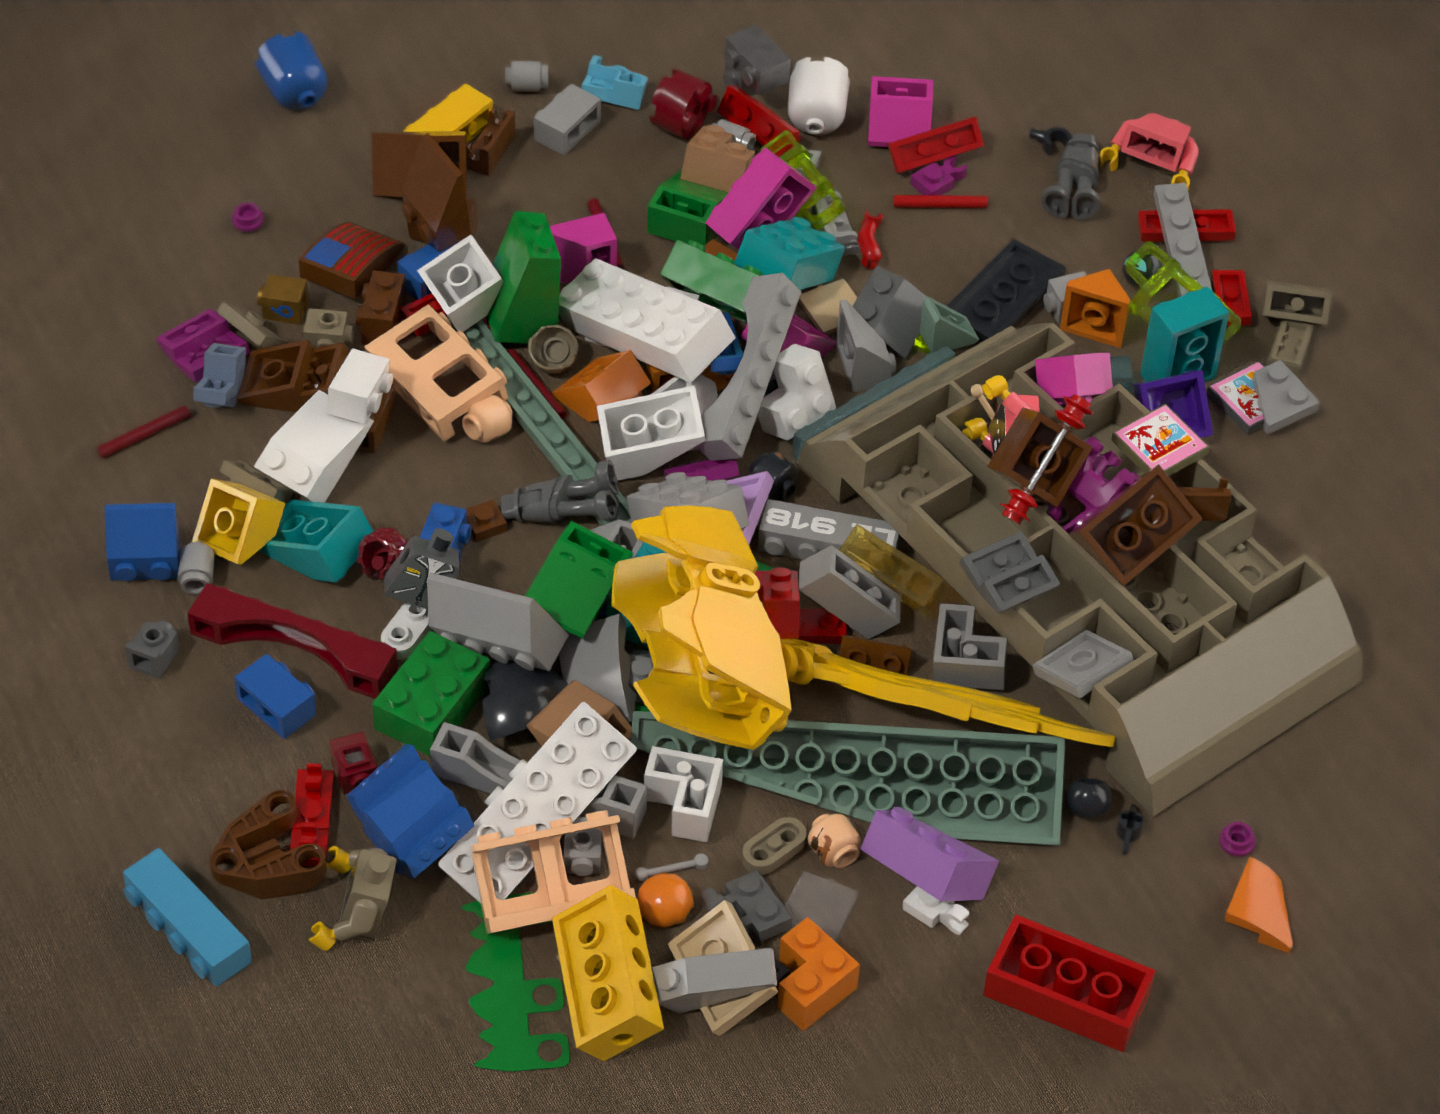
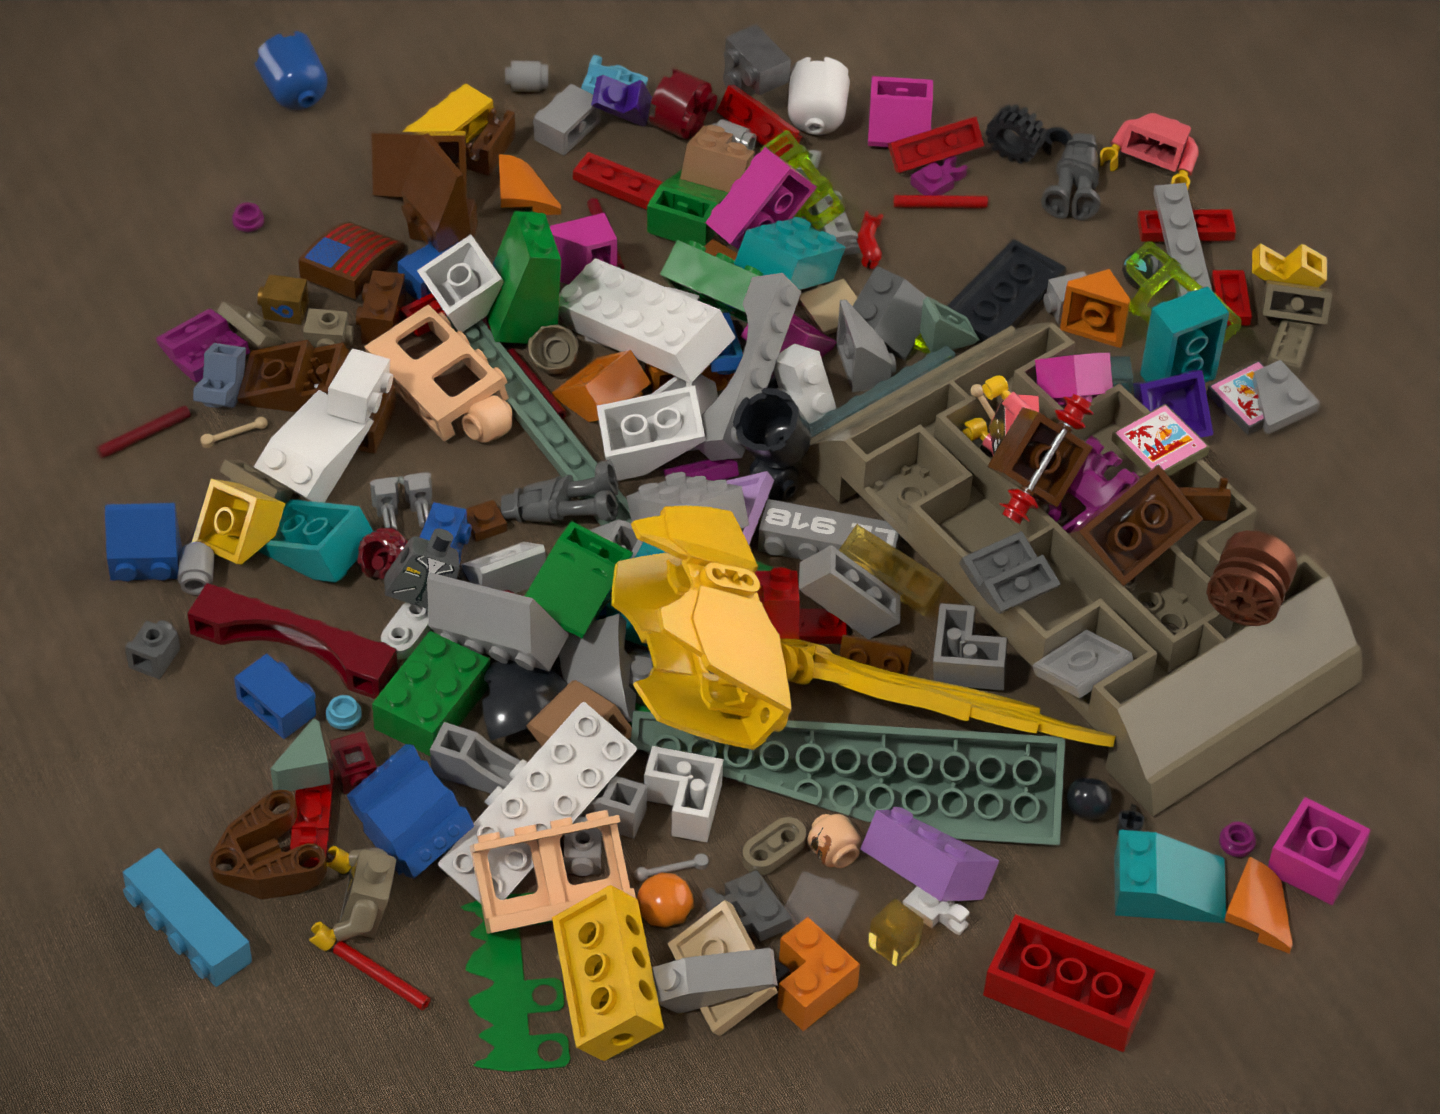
none -> tan hinge [200,417,268,448]
none -> sand green slope [270,718,331,791]
none -> medium azure plate [326,695,362,729]
none -> red piece [333,941,430,1011]
none -> light grey piece [370,472,432,530]
none -> white slope [461,542,546,593]
none -> orange slope [499,154,561,215]
none -> red plate [573,152,663,210]
none -> dark purple slope [591,75,652,127]
none -> black cylinder [733,388,812,469]
none -> clear yellow brick [868,898,924,967]
none -> black tyre [986,104,1046,163]
none -> teal slope [1114,830,1226,923]
none -> copper wheel [1206,530,1298,626]
none -> yellow brick [1252,243,1327,287]
none -> dark pink brick [1268,797,1371,905]

